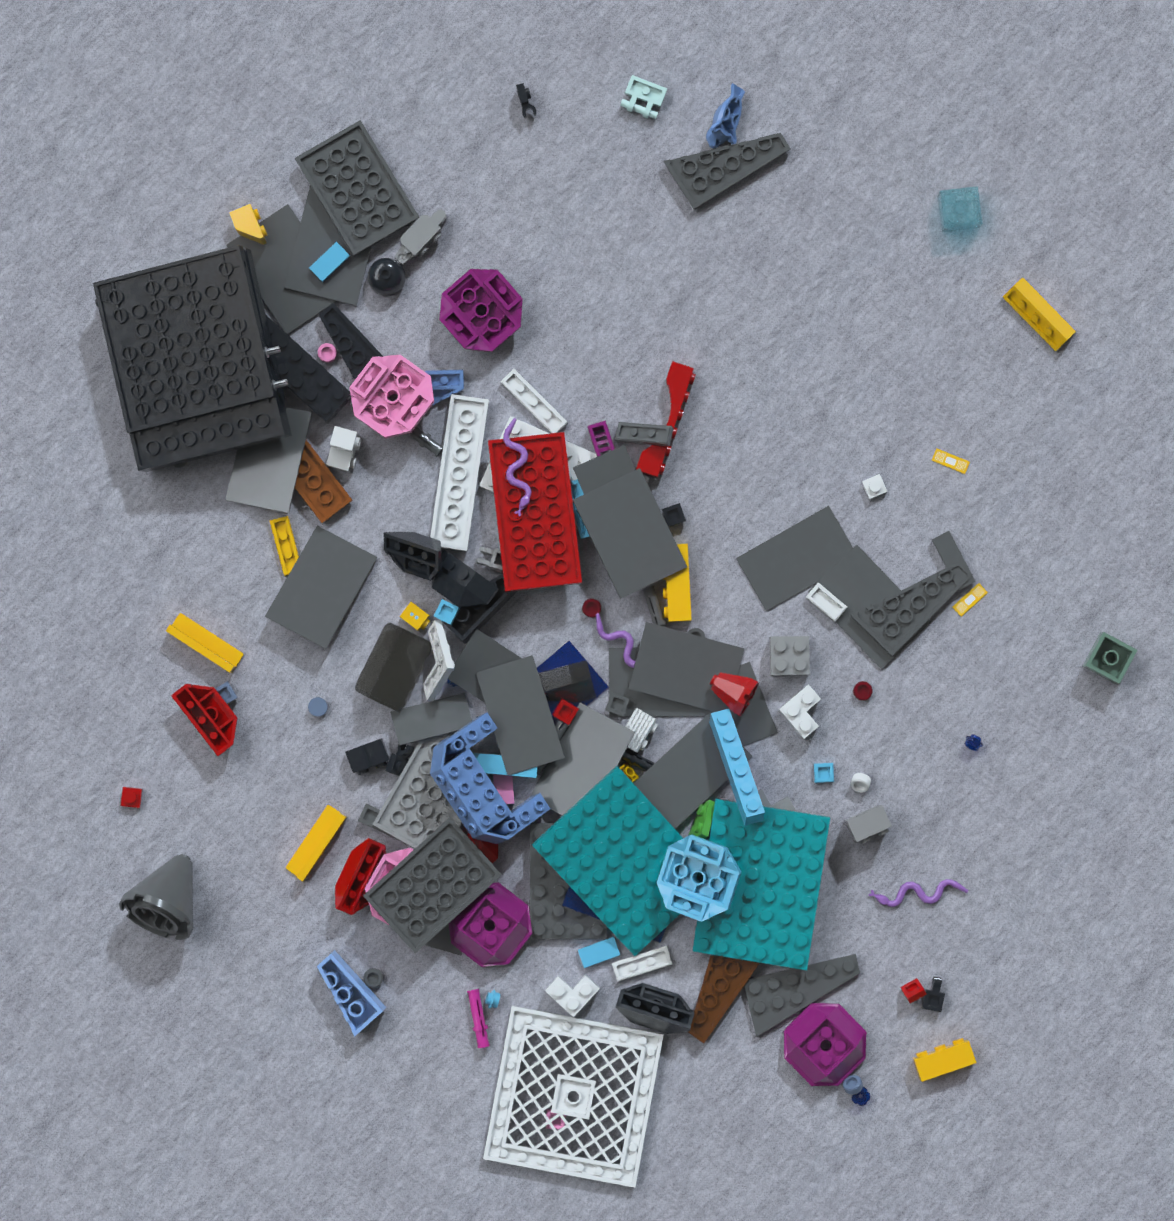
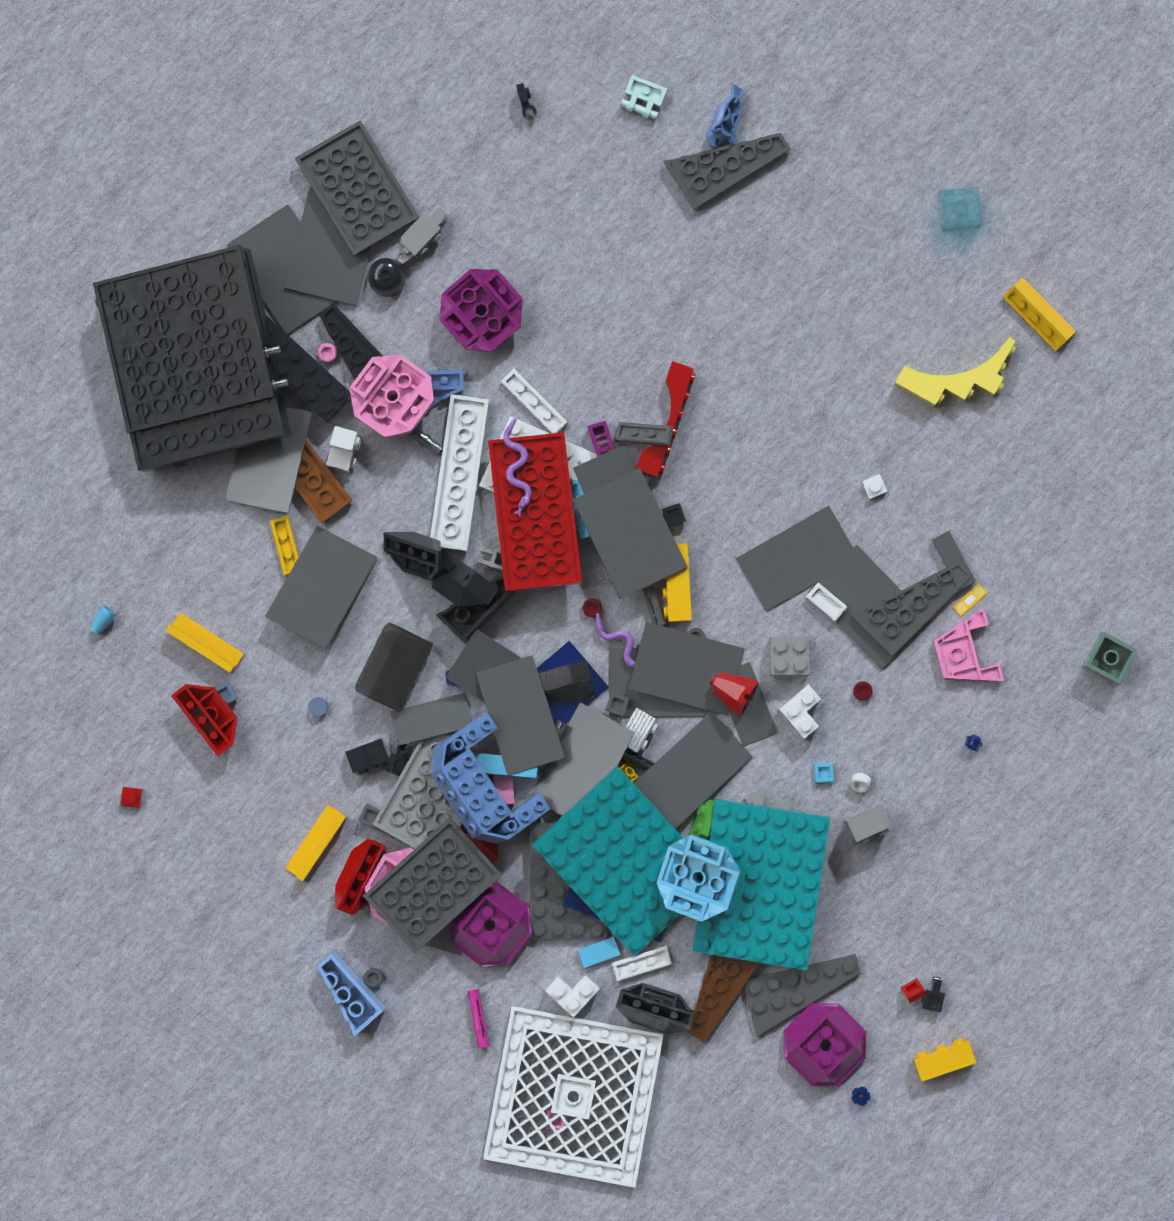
dark grey cone [119,854,194,940] -> none
yellow slope [229,204,268,245] -> none
medium azure tile [309,242,350,283] -> none
yellow brick [399,602,430,631] -> none
white plate [423,620,455,701] -> none
medium azure tile [434,599,460,625] -> none
medium azure plate [485,990,500,1009] -> none
red plate [552,698,579,725] -> none
medium azure brick [709,709,765,826] -> none
sand blue tile [843,1075,863,1095] -> none
medium lavender animal [869,879,968,907] -> none
yellow sticker [931,448,970,474] -> none
none -> medium azure cone [90,605,116,635]
none -> light yellow arch [894,337,1016,407]
none -> bright pink wing [933,608,1004,681]

